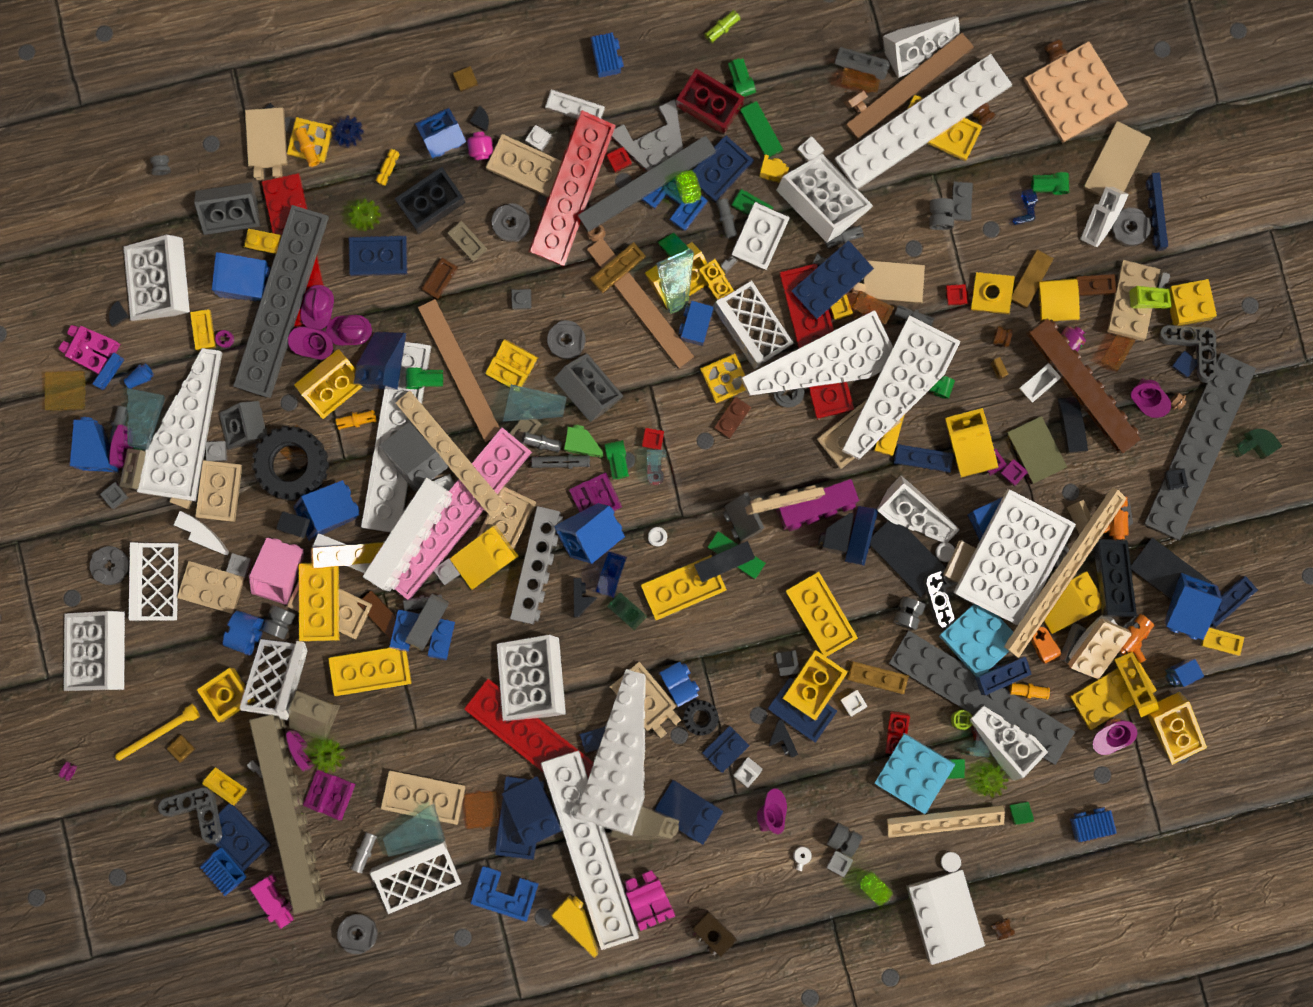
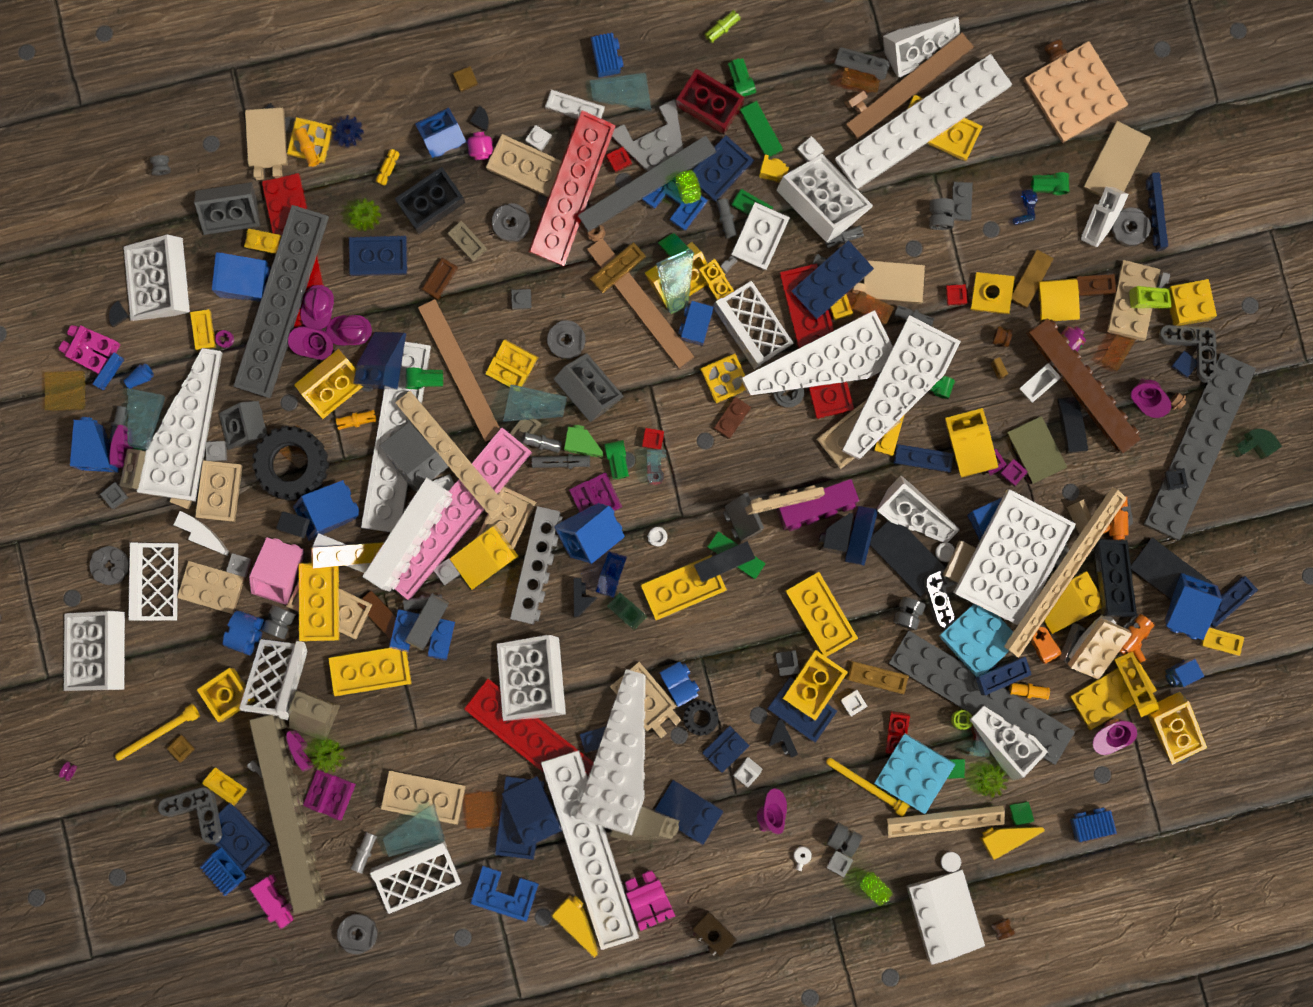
reddish brown wheel [972,103,996,126] -> none
none -> clear light blue wing [590,73,651,111]
none -> yellow piece [826,758,909,817]
none -> yellow slope [980,826,1045,860]

